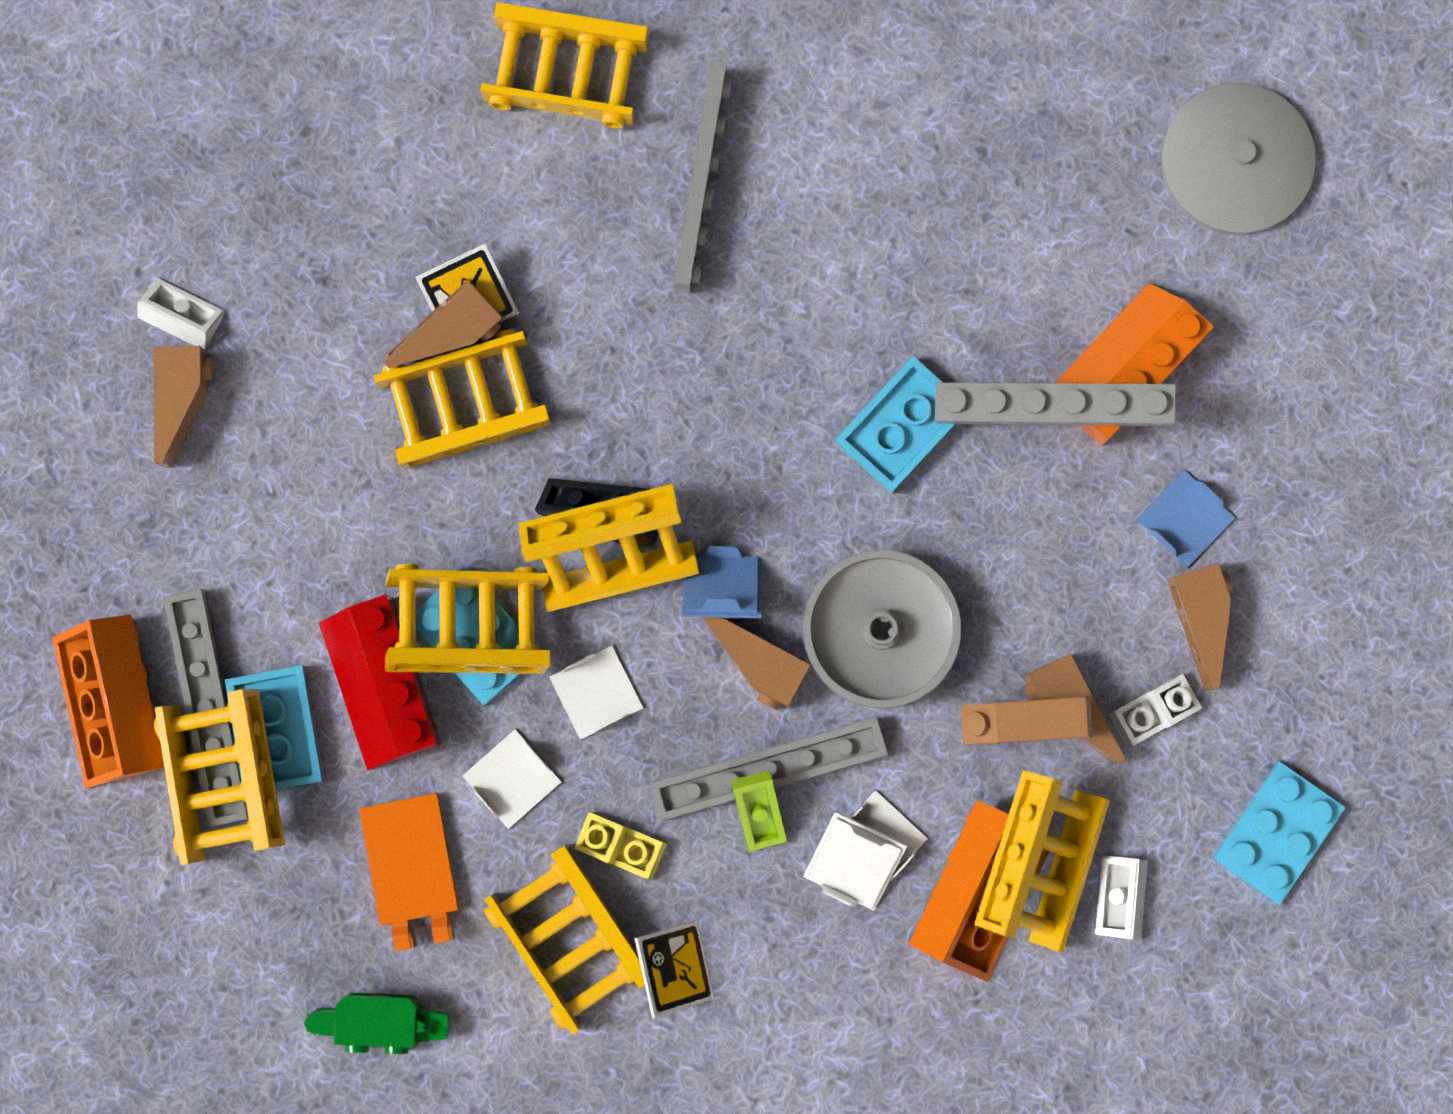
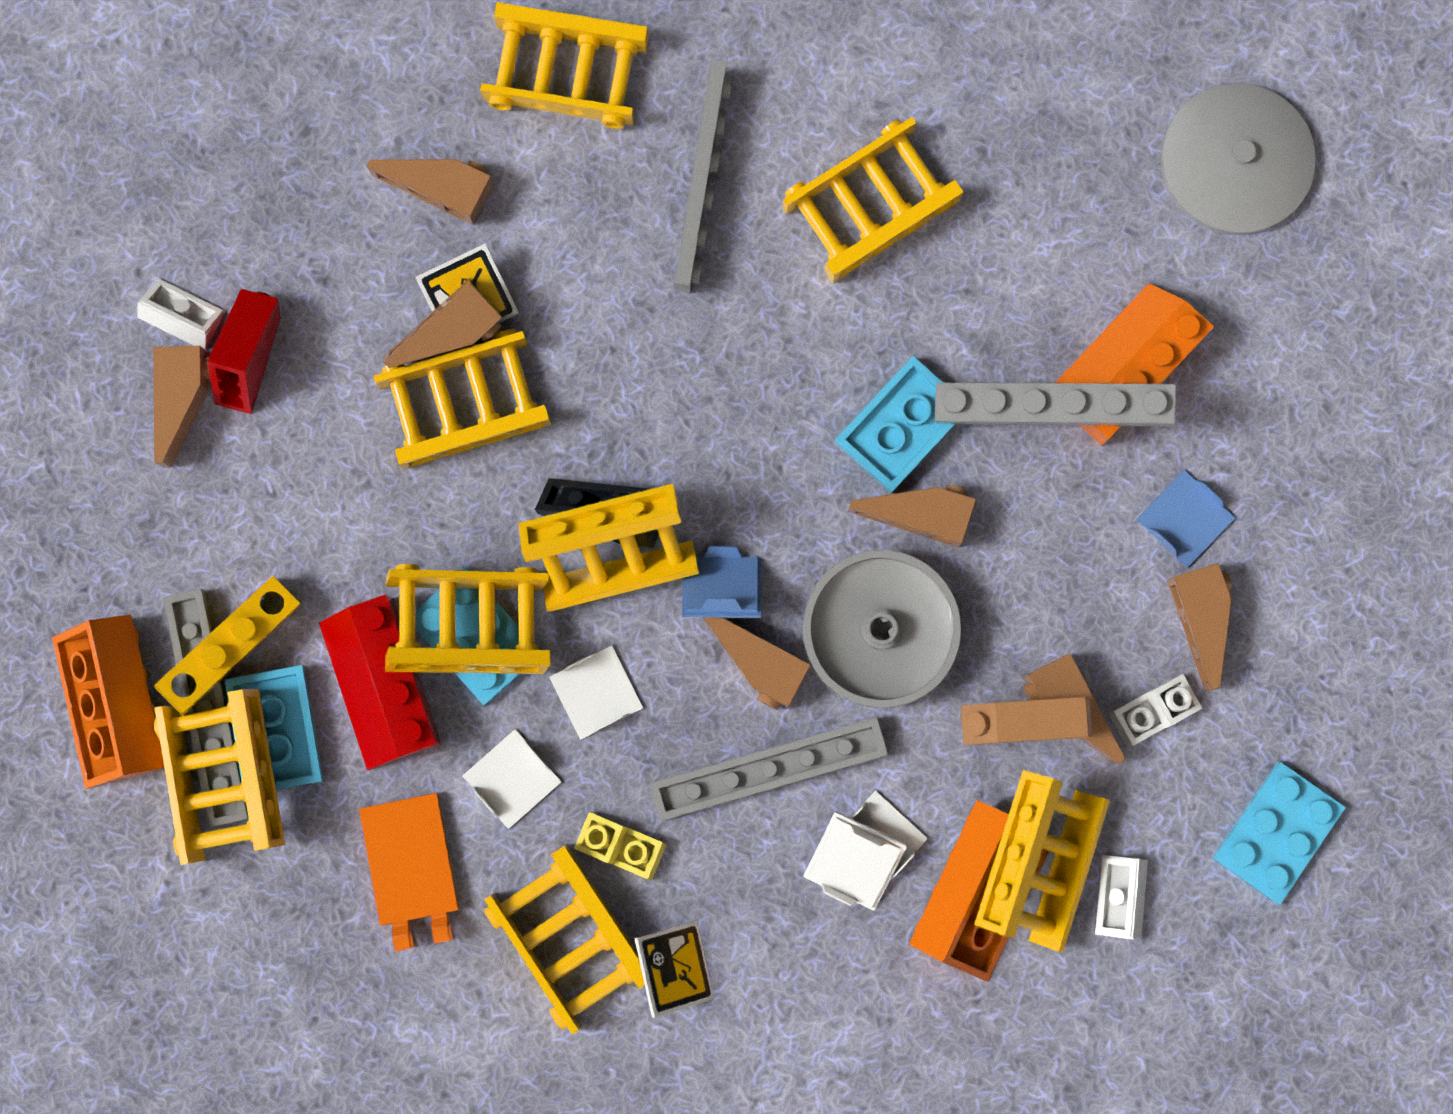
green hinge [303,993,450,1054] -> none
lime plate [731,770,787,852] -> none
none -> yellow piece [154,576,301,716]
none -> red slope [207,288,281,415]
none -> medium nougat slope [366,159,494,225]
none -> yellow fence [782,117,963,283]
none -> medium nougat slope [848,484,976,547]

